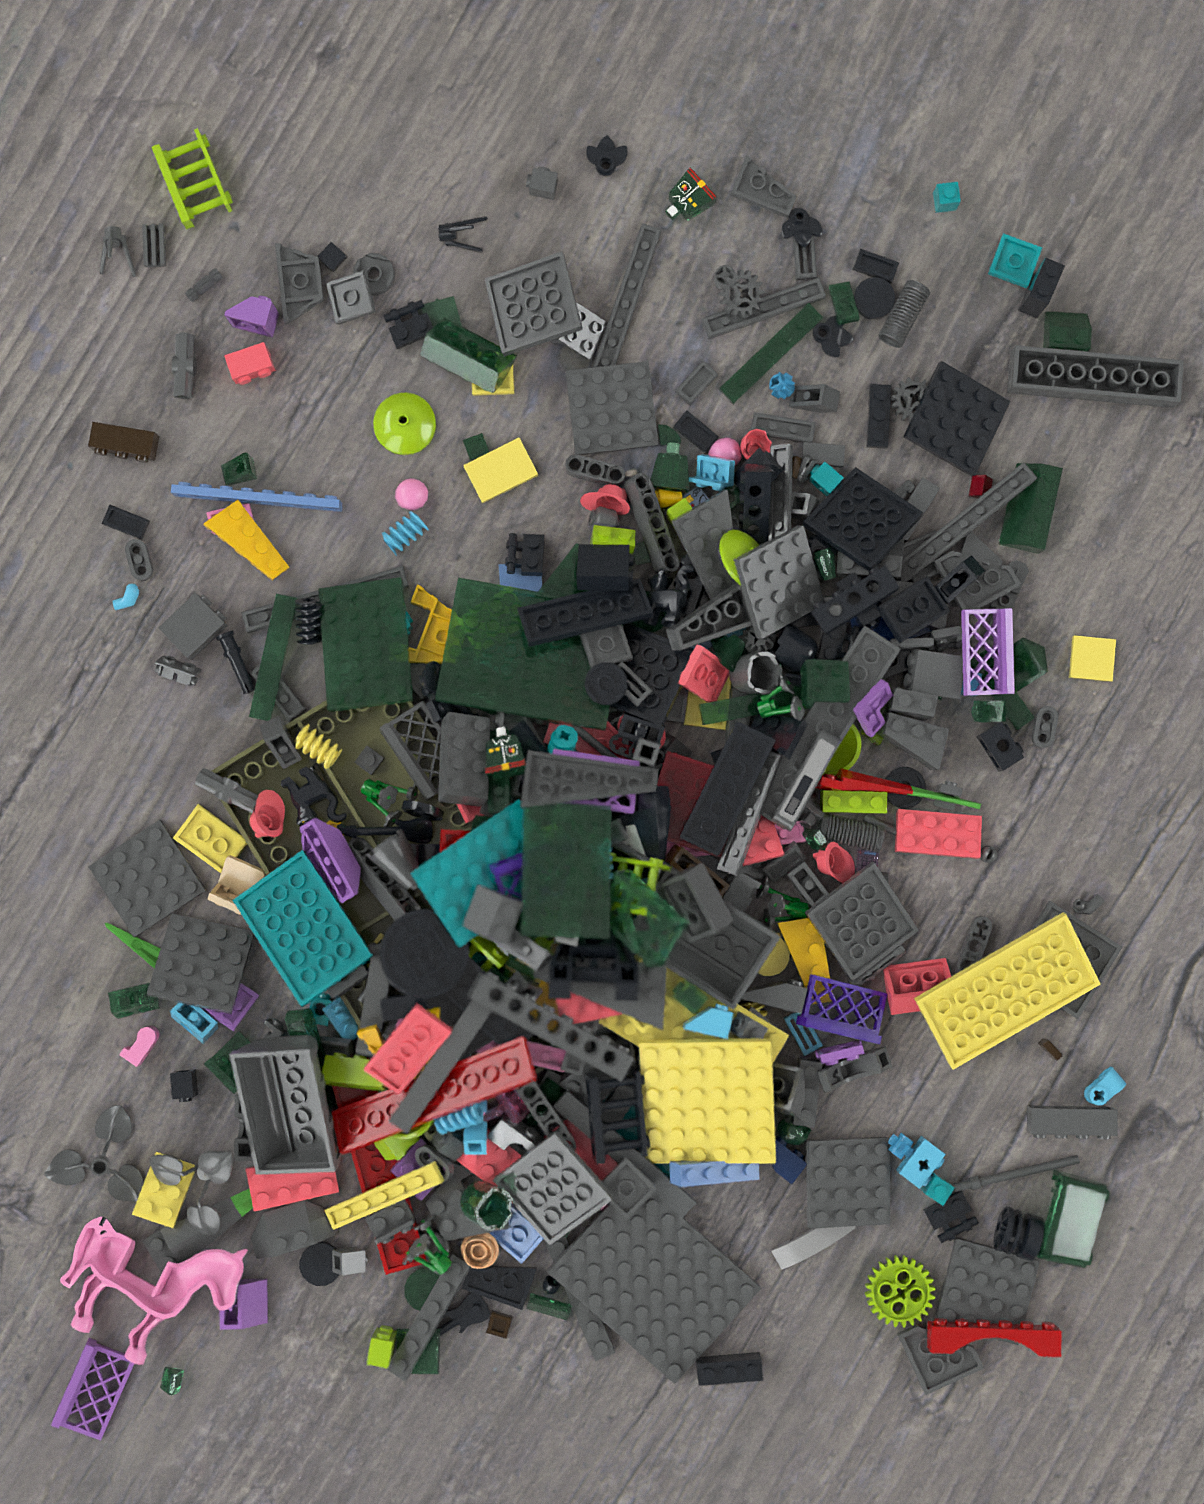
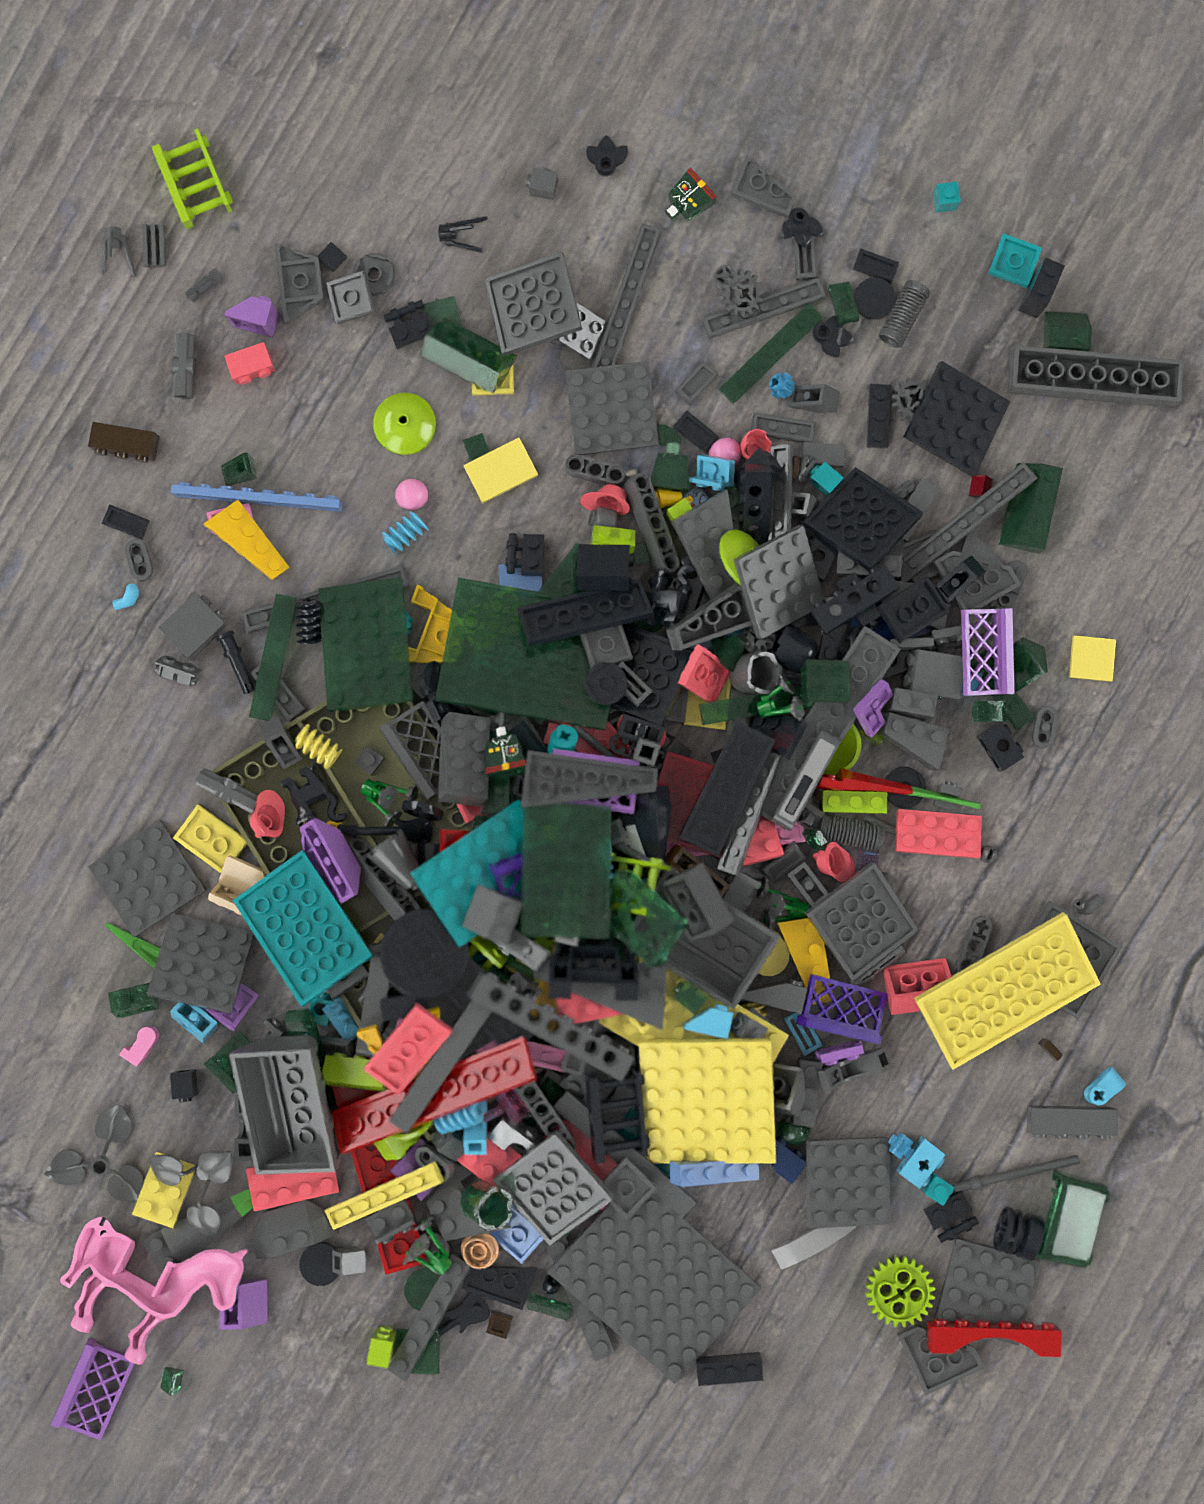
clear green cone [814,548,836,580] -> none

